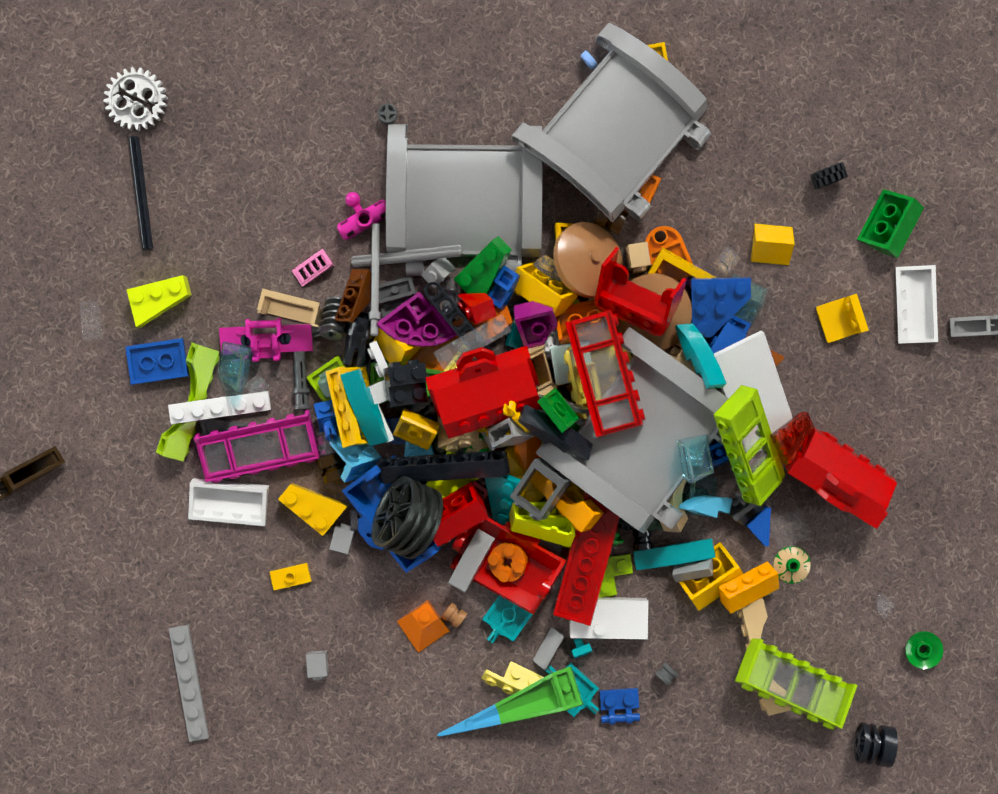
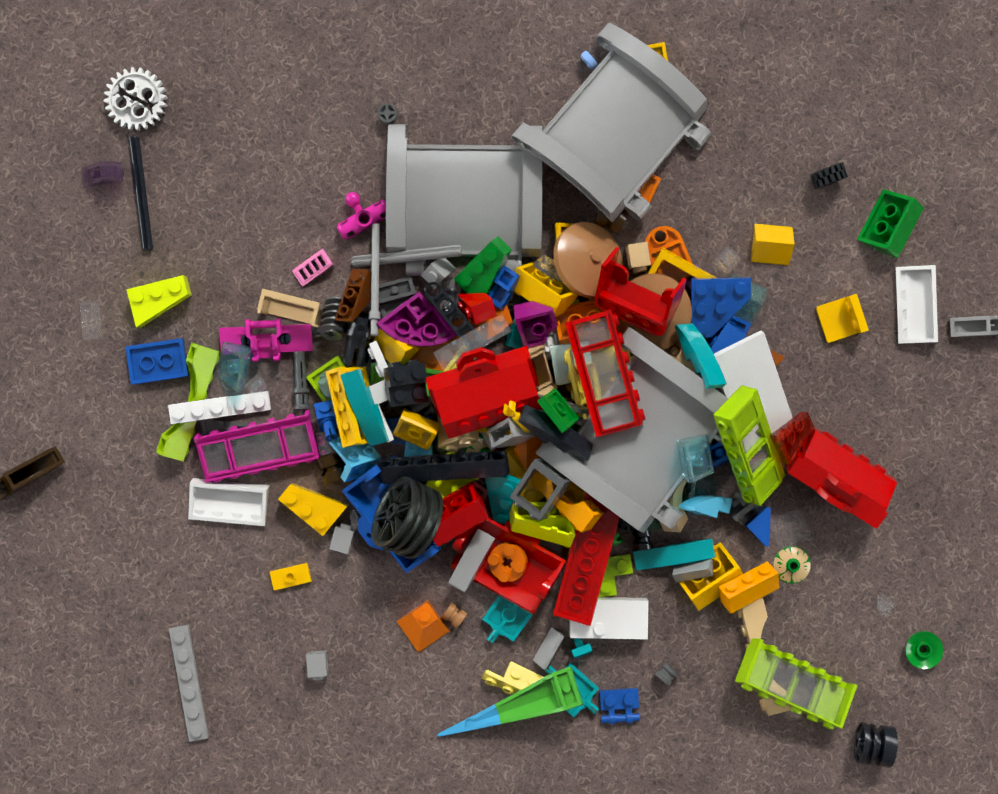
none -> clear purple slope [81,161,124,187]

